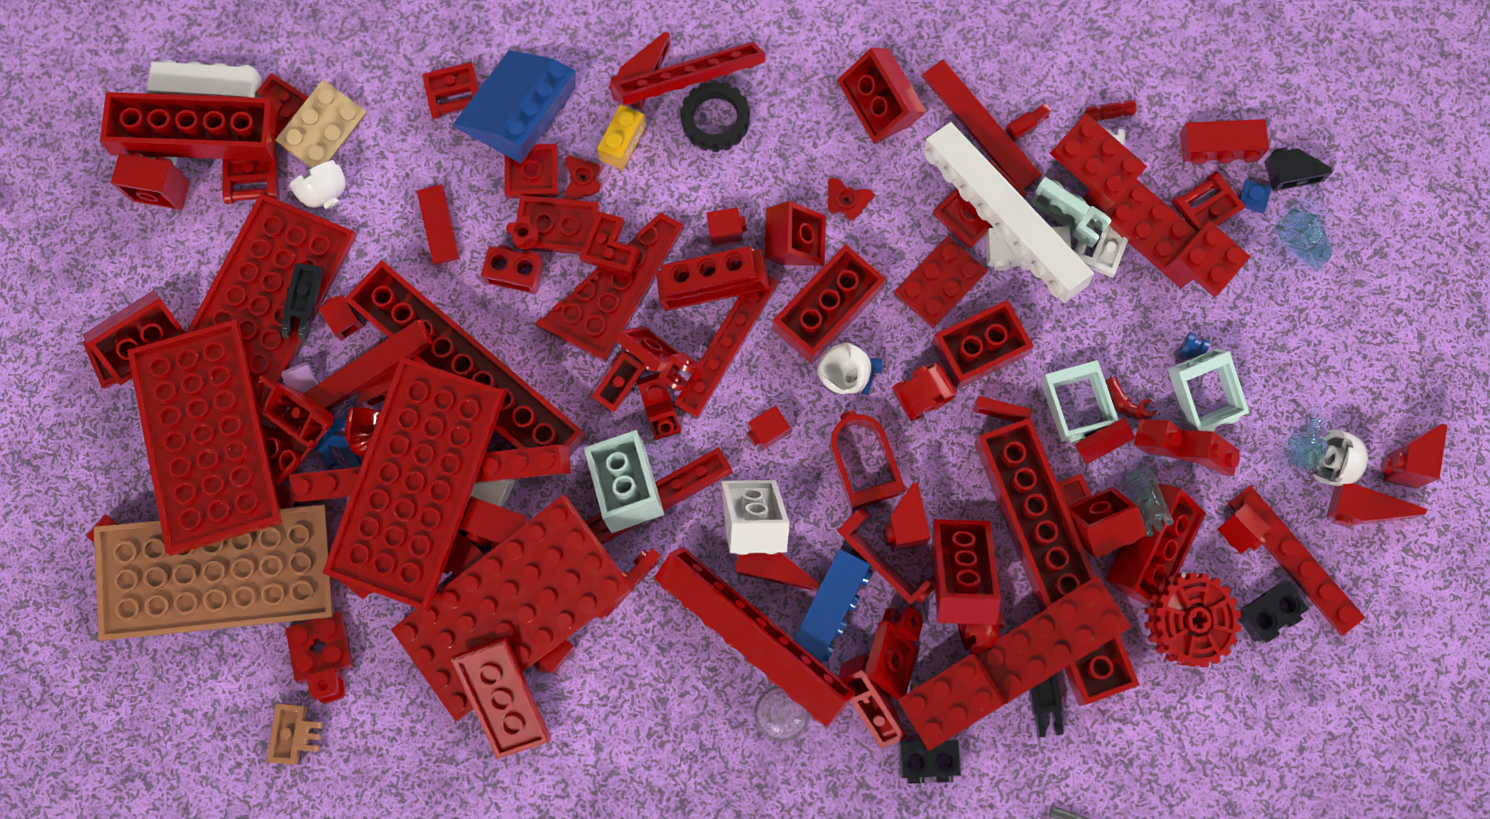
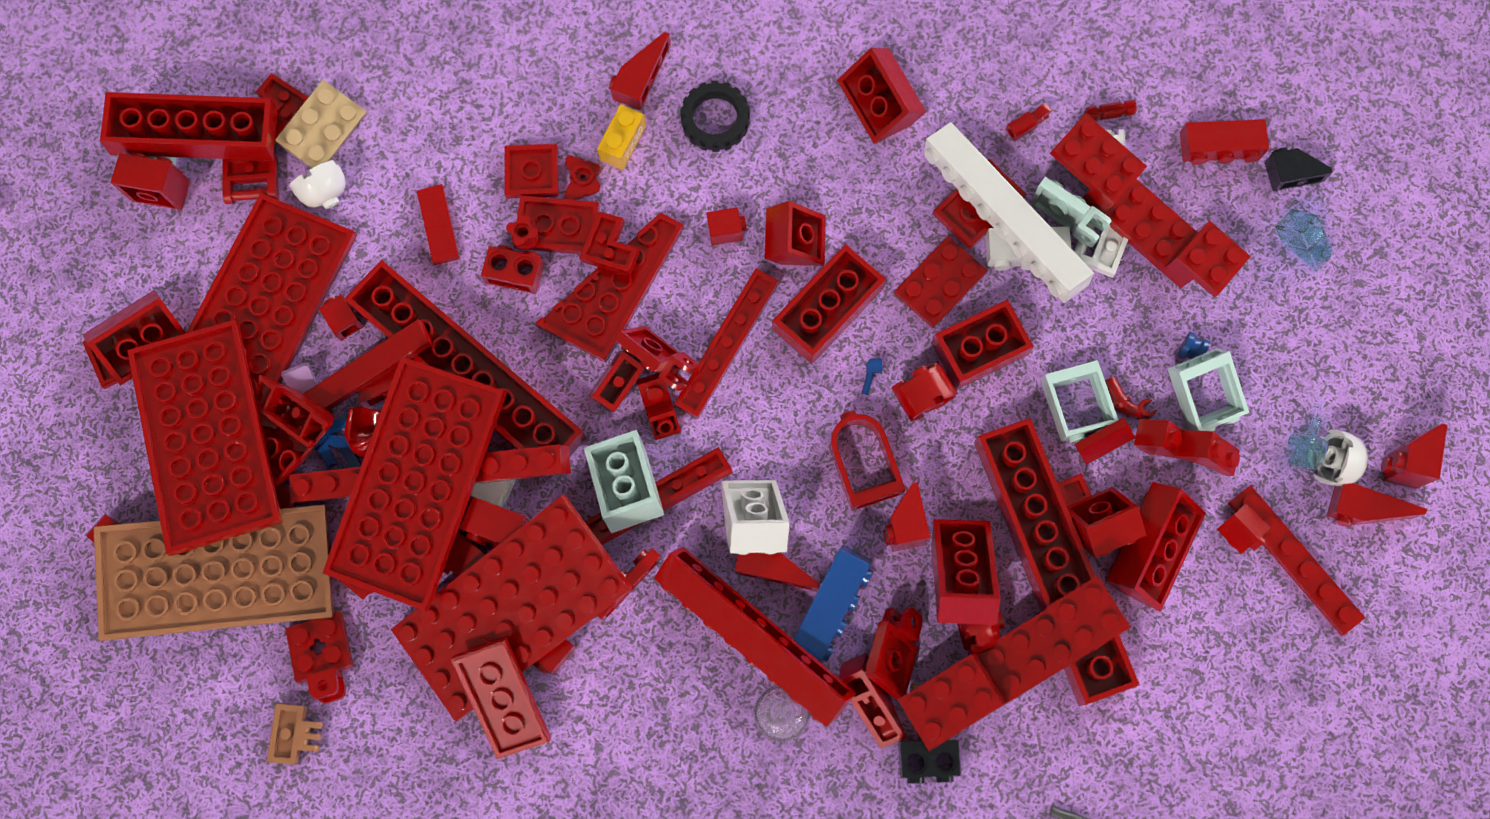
white brick [146,60,262,98] -> none
black hinge [281,263,325,341] -> none
red plate [422,62,479,120] -> none
blue slope [453,50,576,163] -> none
red plate [612,41,766,106] -> none
red brick [656,246,770,311] -> none
red brick [746,405,791,450] -> none
white piece [817,343,871,394] -> none
red animal [827,177,874,221] -> none
red panel [837,508,935,605] -> none
red tile [922,60,1042,191] -> none
red tile [973,396,1032,423] -> none
black hinge [1029,673,1064,738] -> none
clear light blue hinge [1122,463,1174,537] -> none
red piece [1144,573,1241,667] -> none
red plate [1171,172,1245,231] -> none
black brick [1238,580,1309,643] -> none
blue plate [1239,179,1272,214] -> none

